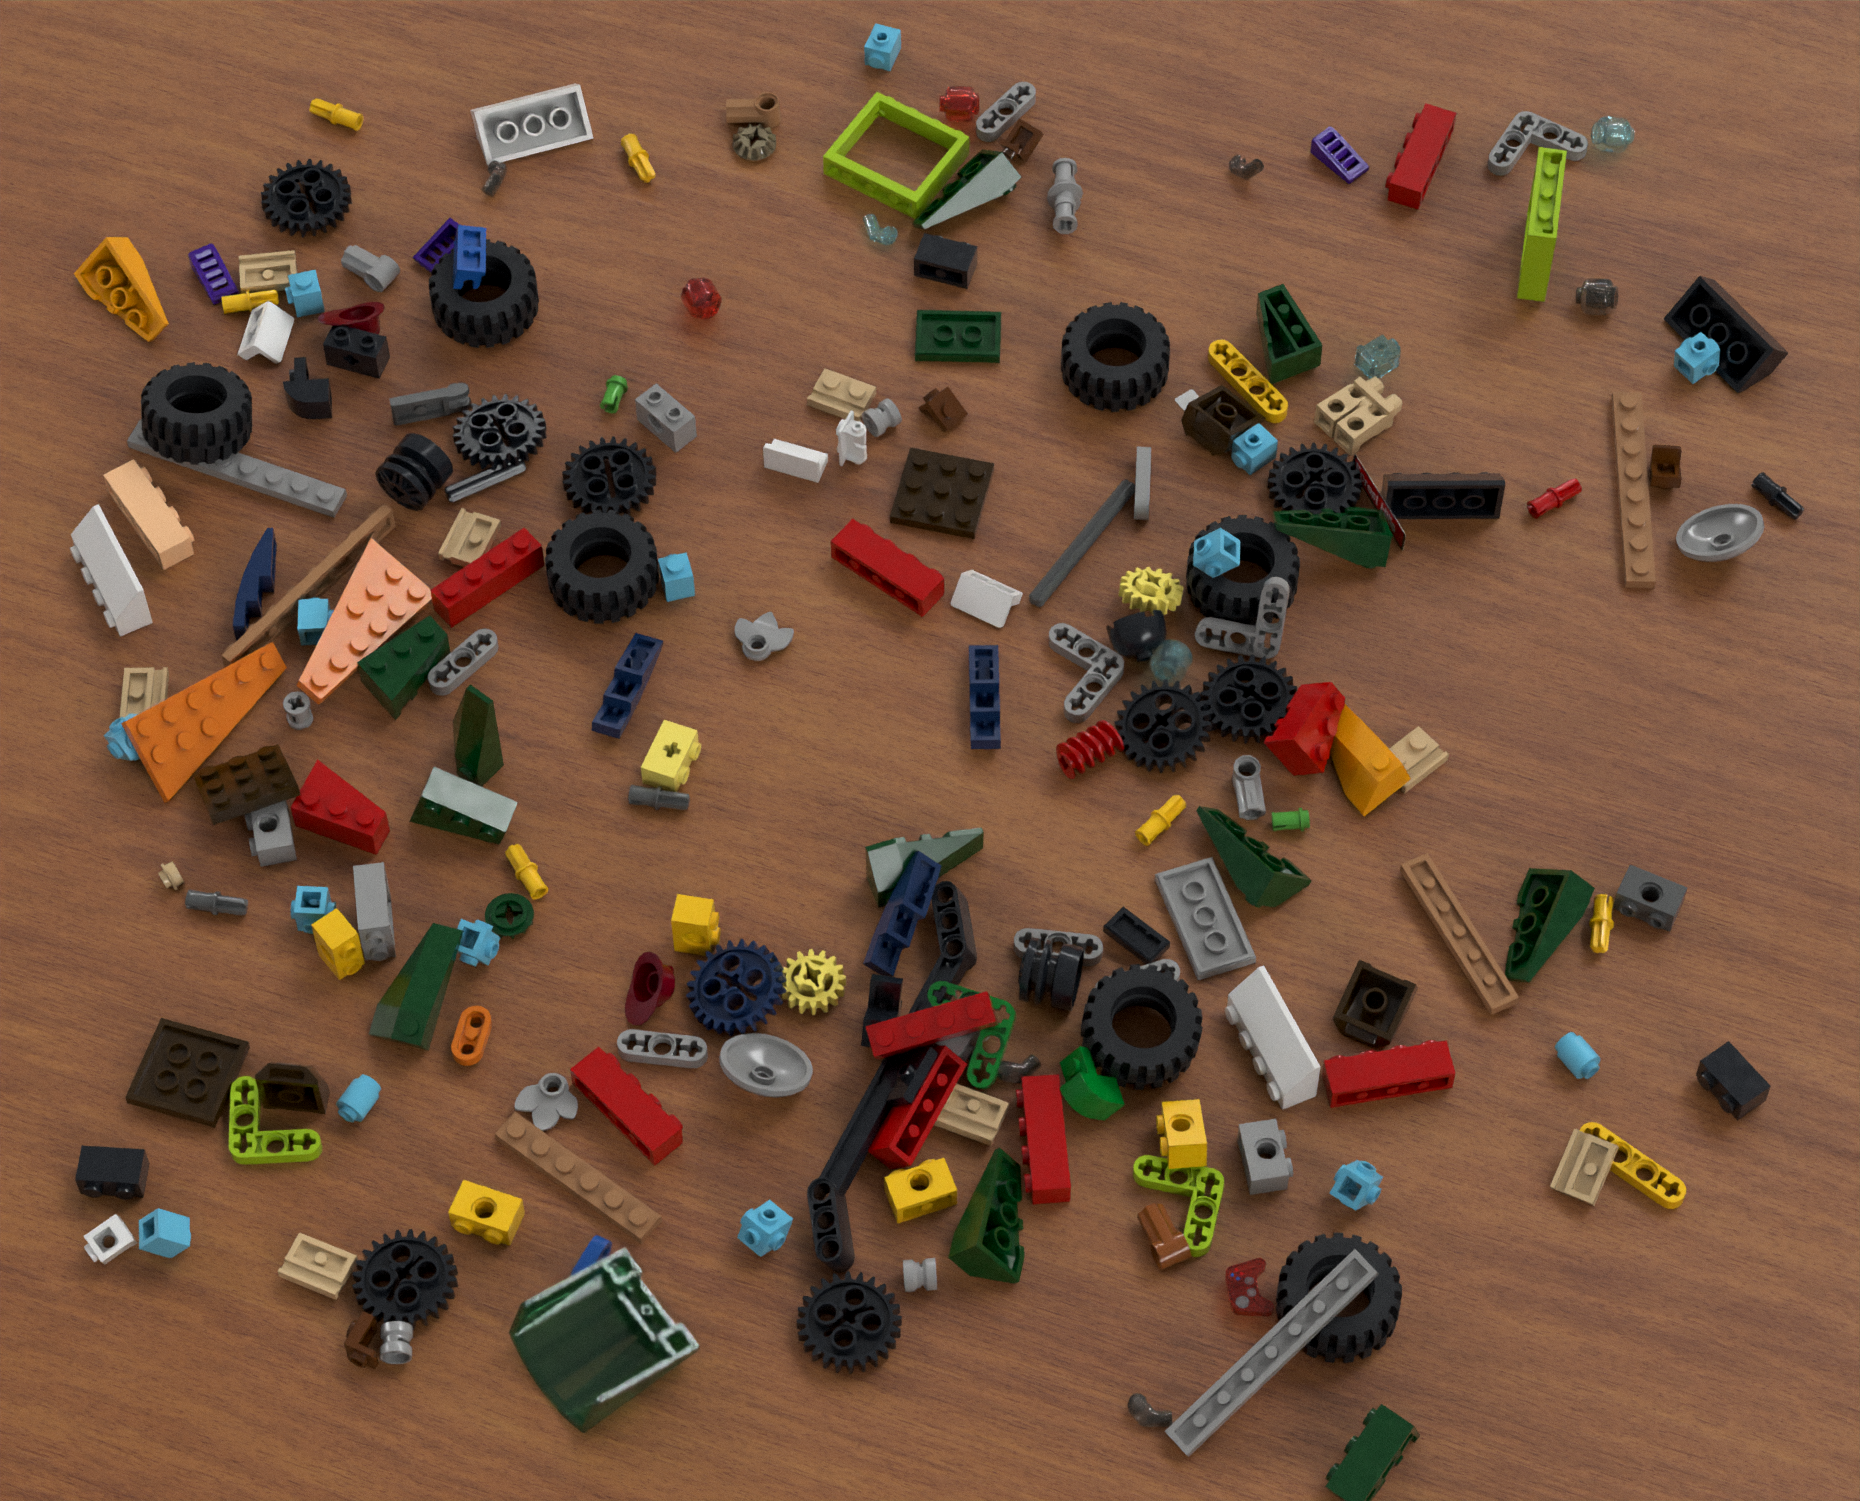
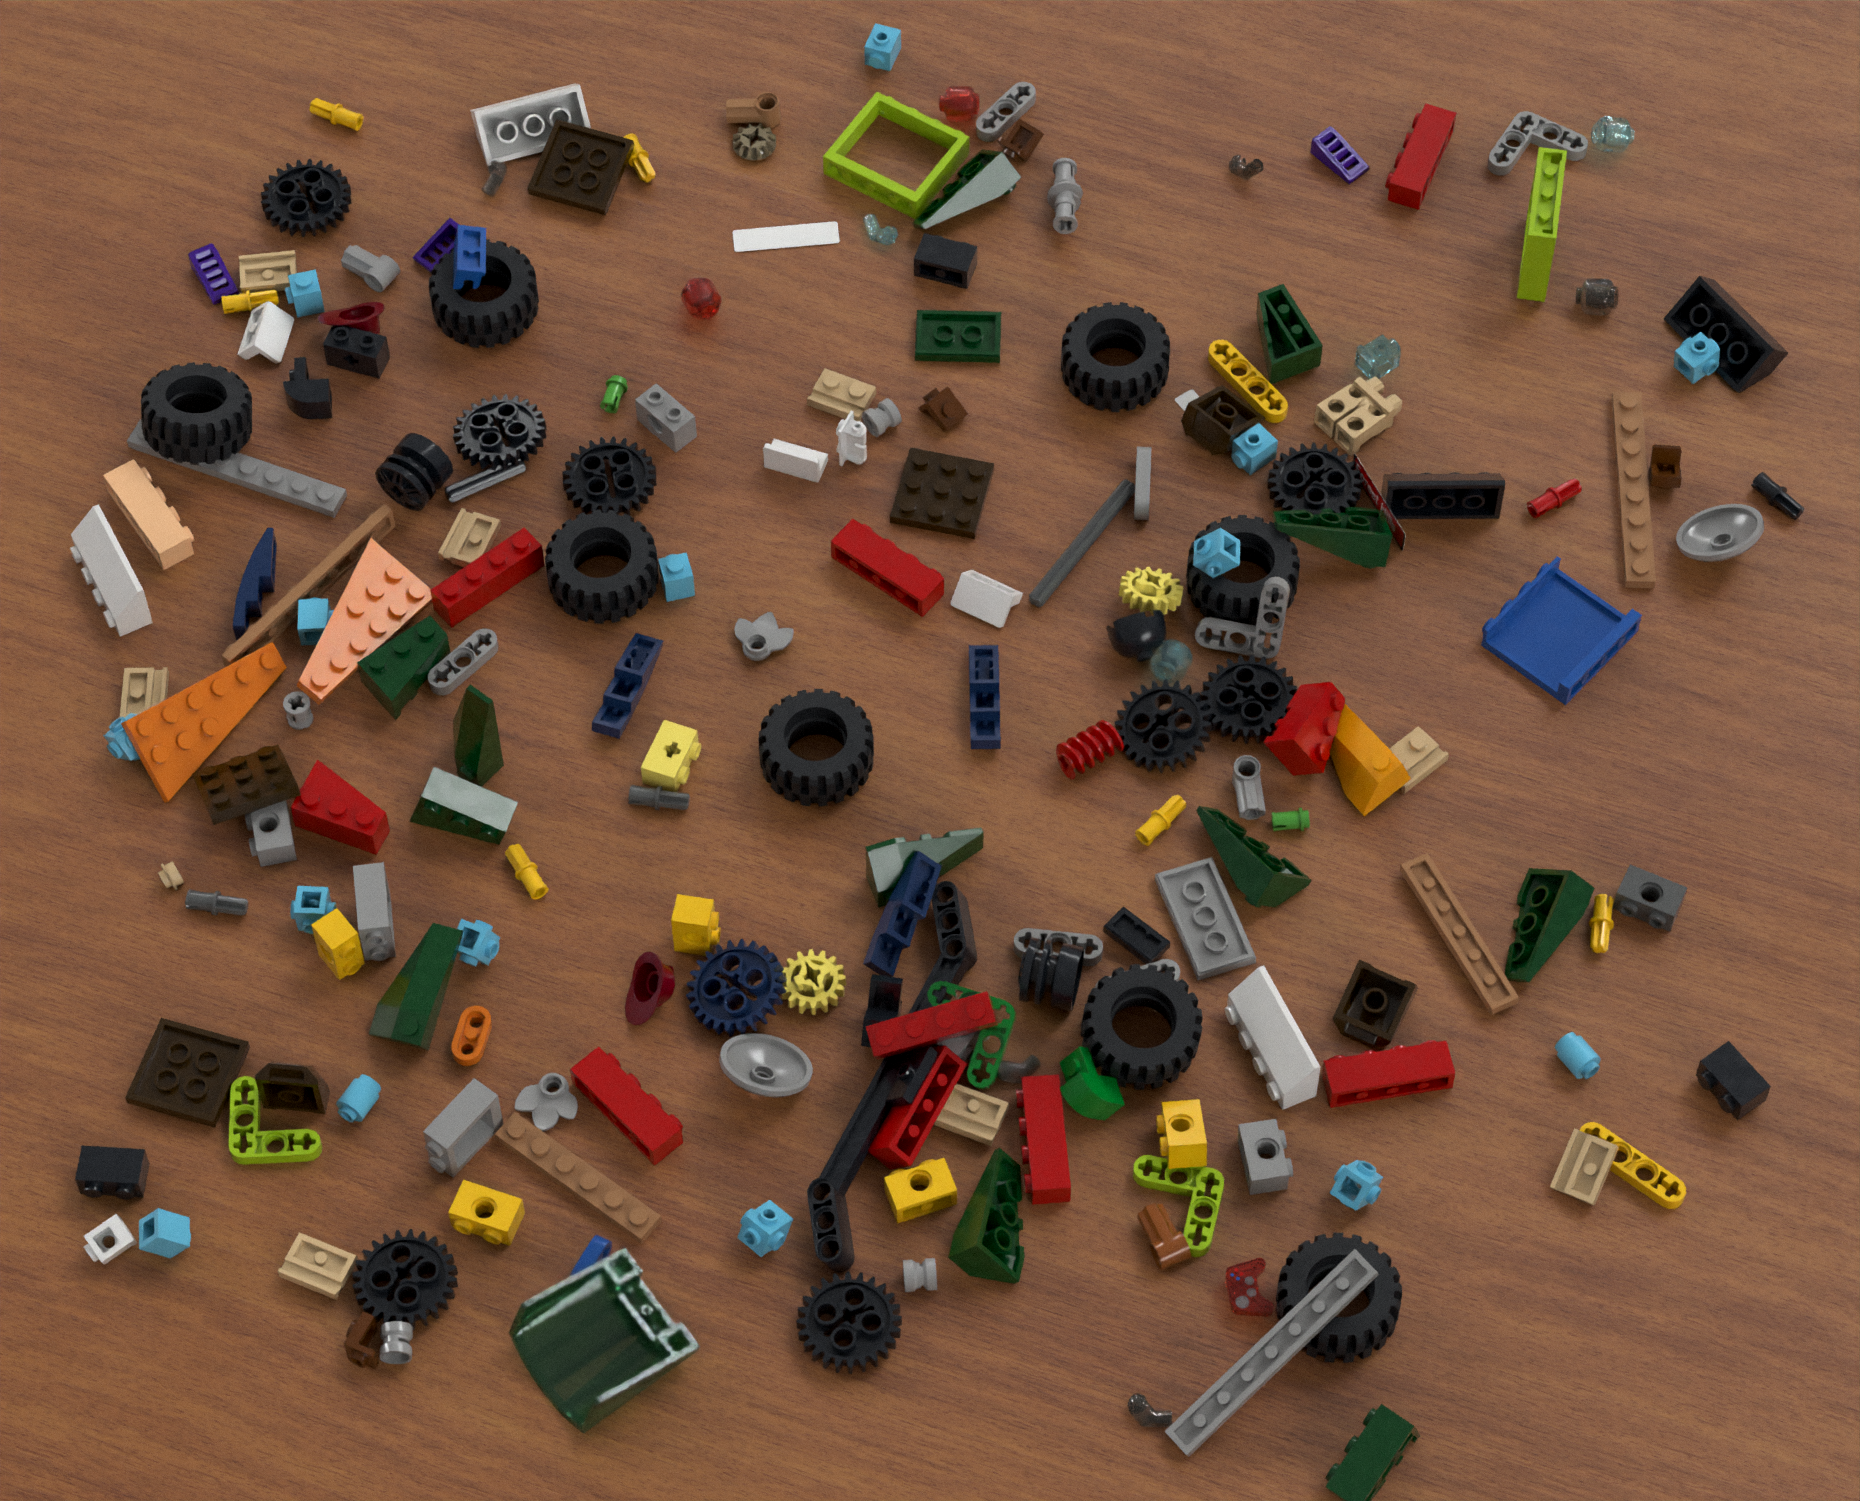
light orange wedge [73,237,169,342] -> none
dark grey hinge [389,382,471,426] -> none
dark green gear [485,893,534,939] -> none
light grey beam [617,1029,708,1068] -> none
light grey beam [1049,623,1124,723] -> none
none -> light grey window [423,1078,503,1178]
none -> dark brown plate [527,119,635,215]
none -> white sticker [733,221,840,252]
none -> black tyre [758,689,874,807]
none -> blue panel [1481,556,1642,705]

